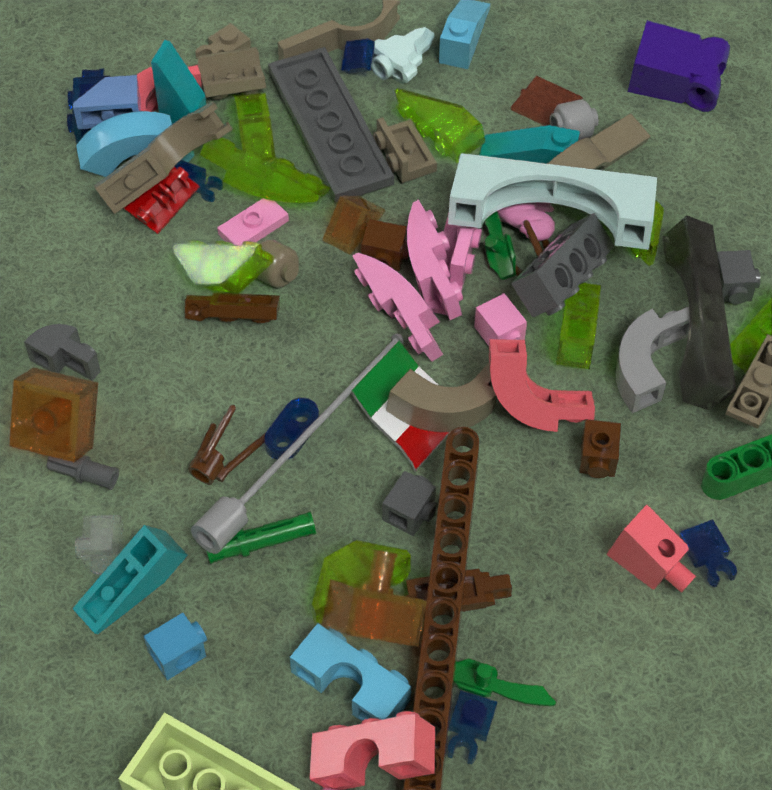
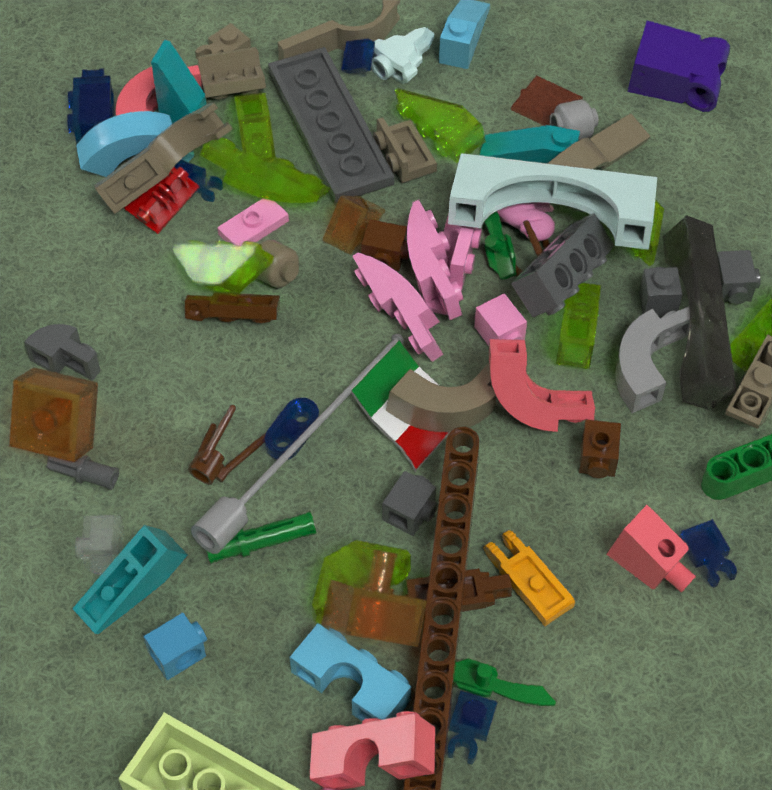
medium blue slope [73,75,141,129] -> none
none -> light orange hinge [483,530,575,626]
none -> dark grey brick [639,267,682,318]

